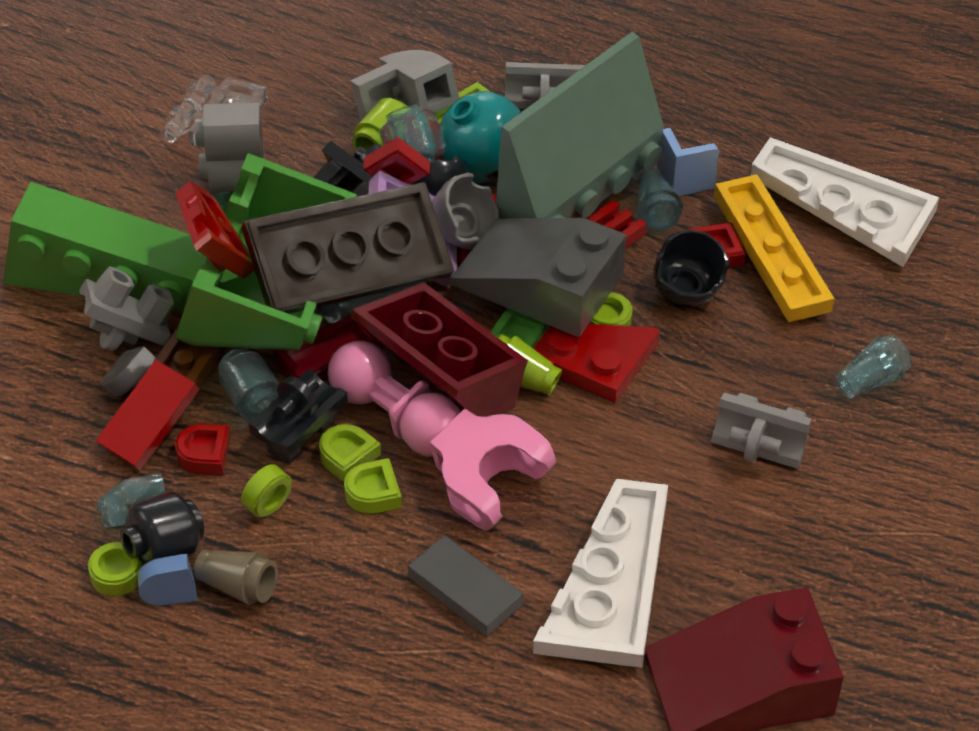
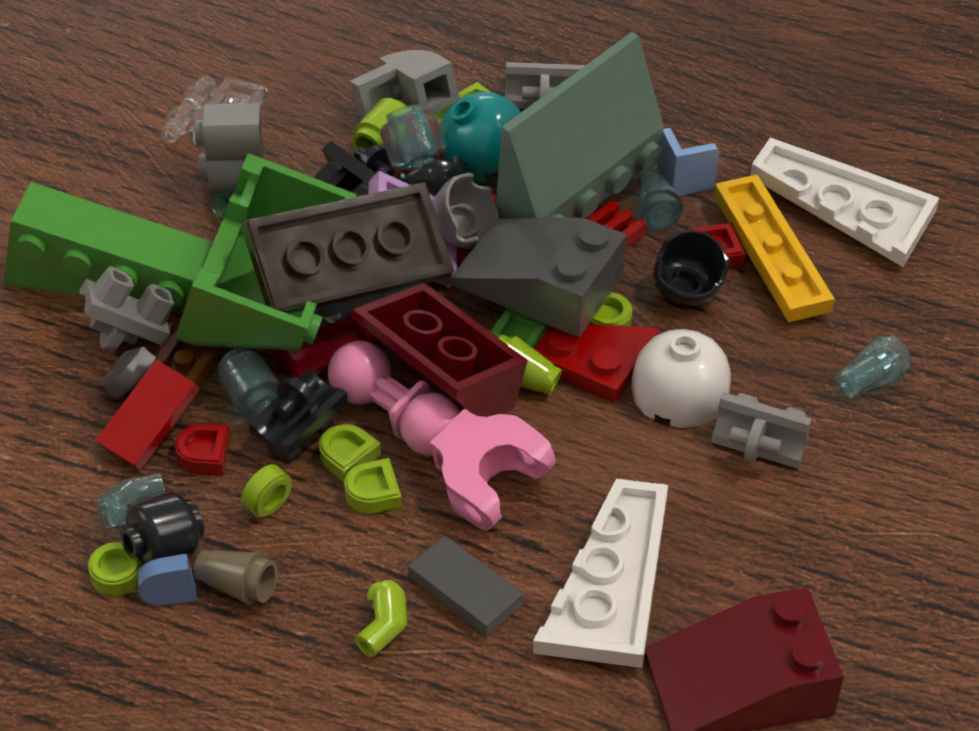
red wing [175,181,255,279] -> none
red tile [363,137,430,185] -> none
none -> lime arm [355,580,407,657]
none -> white cylinder [631,329,731,428]

